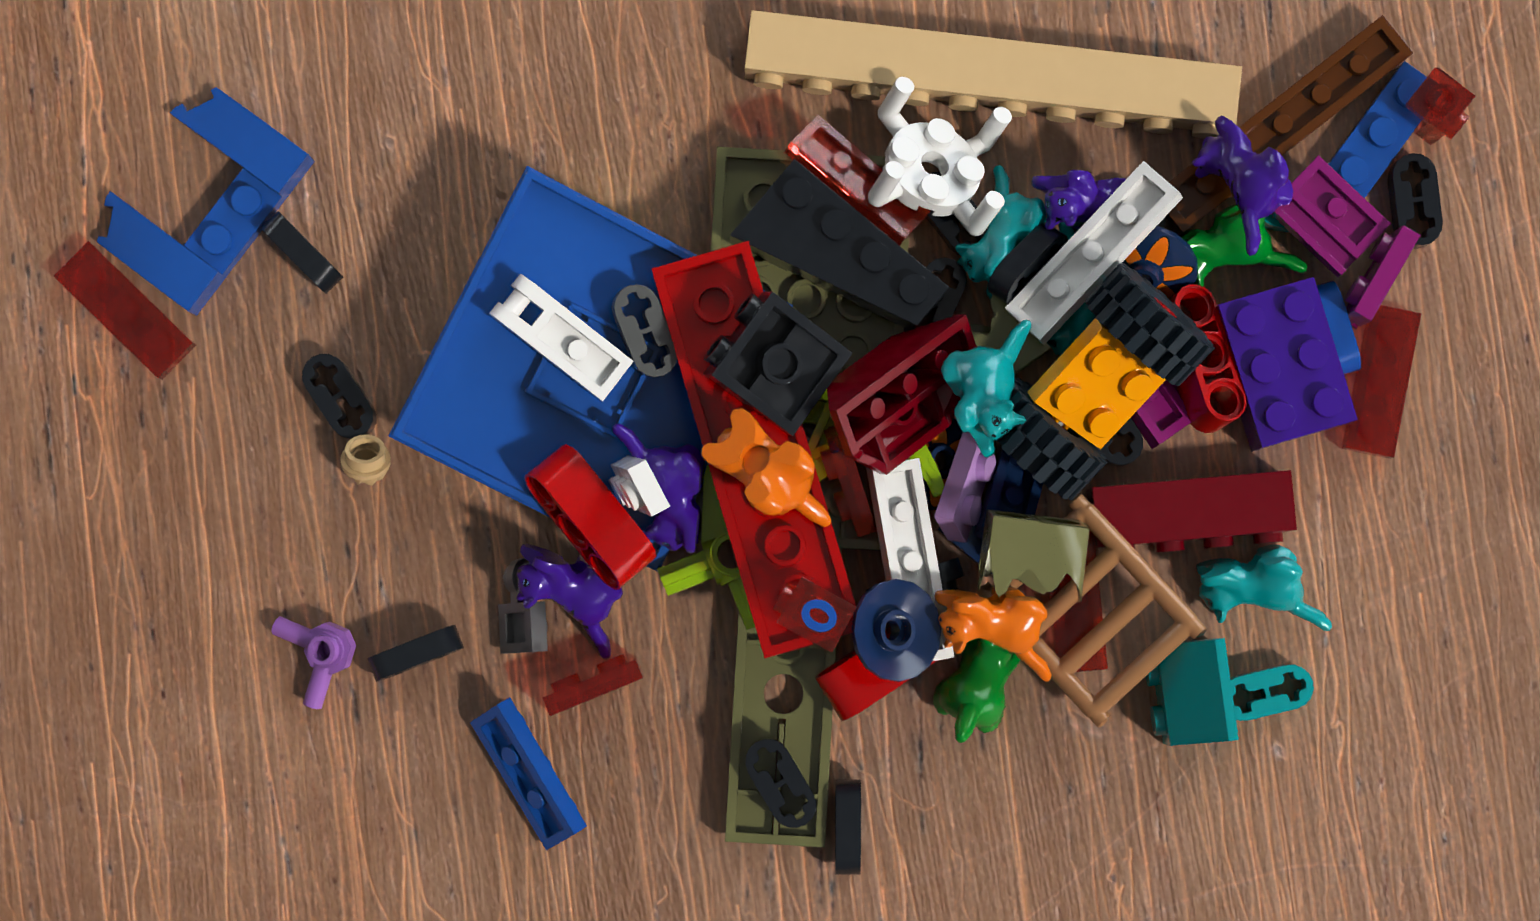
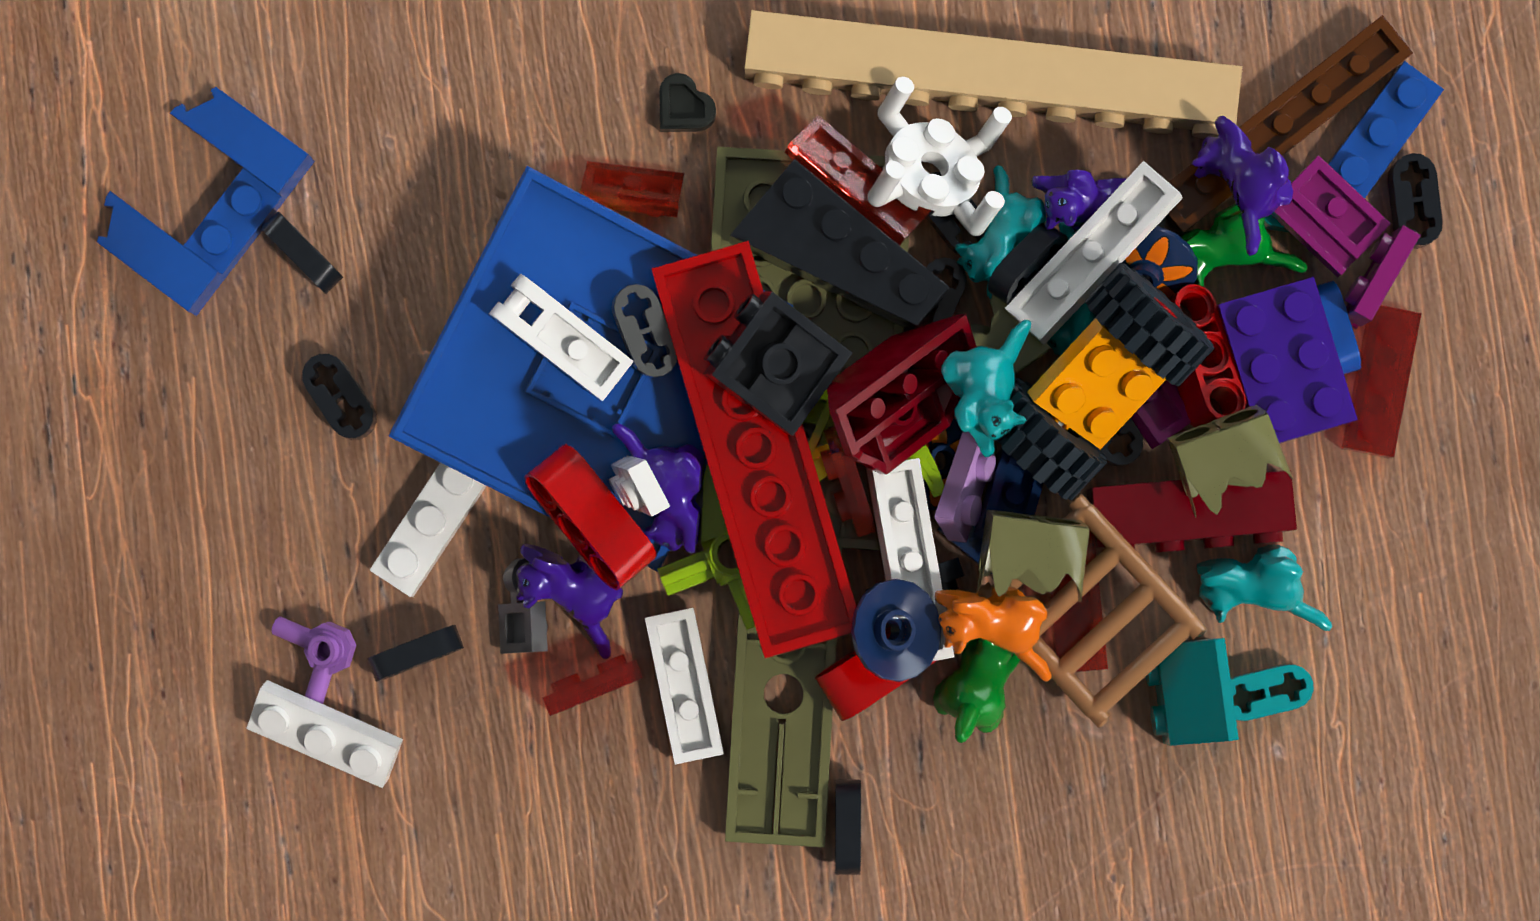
clear red plate [54,241,196,380] -> none
tan plate [340,435,391,486] -> none
blue plate [470,697,587,850] -> none
orange animal [701,408,831,527] -> none
black beam [745,738,816,828] -> none
clear red brick [773,577,857,654] -> none
clear red bracket [1406,68,1475,145] -> none
none -> white plate [246,680,403,788]
none -> white plate [370,463,486,597]
none -> clear red plate [580,161,684,218]
none -> white plate [645,608,724,765]
none -> pearl dark grey tile [659,73,716,132]
none -> olive piece [1167,405,1293,518]

